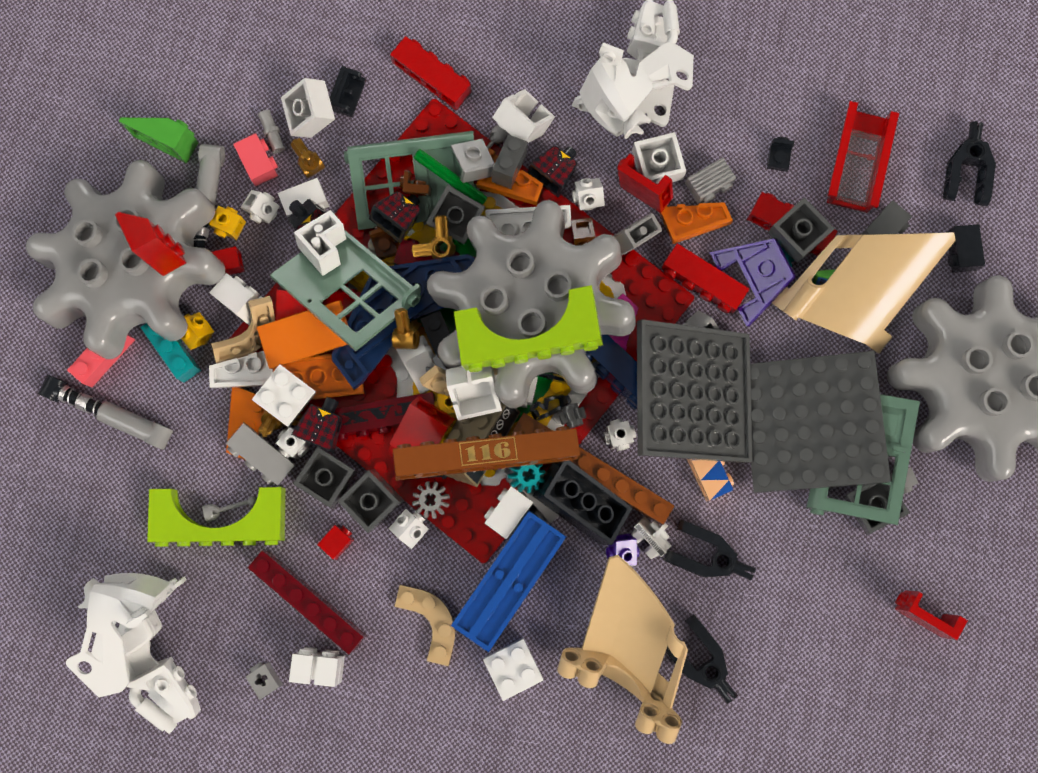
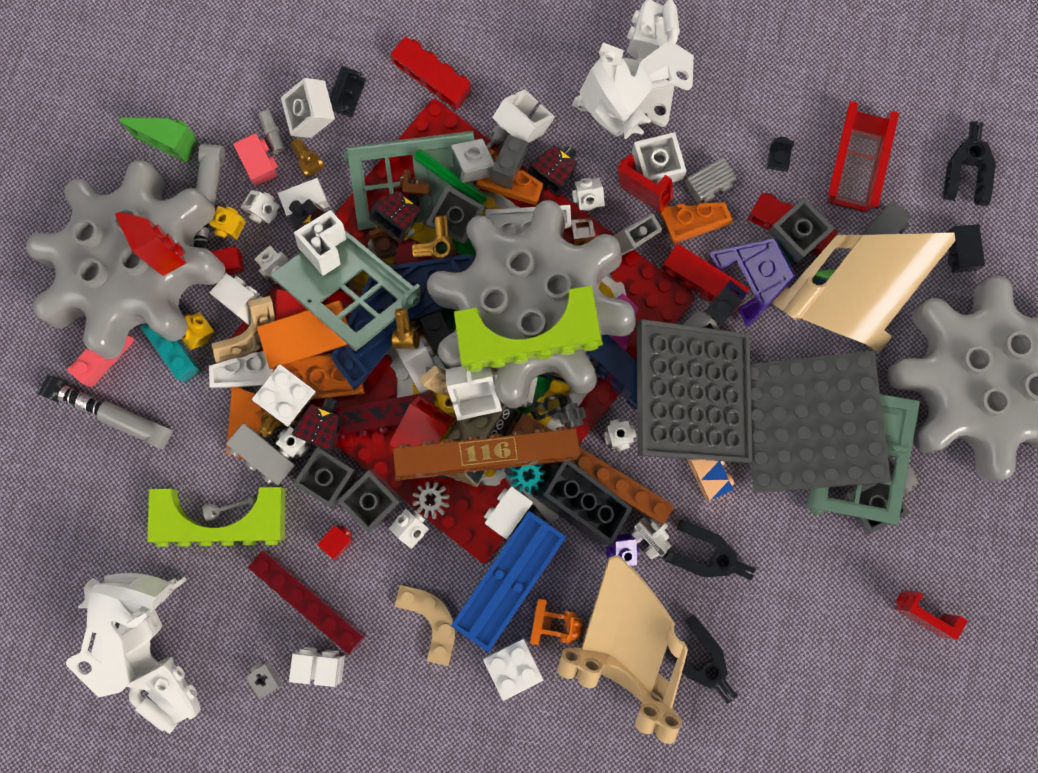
none -> white brick [254,246,289,284]
none -> orange tile [530,598,585,645]
none -> black torso [704,280,747,325]

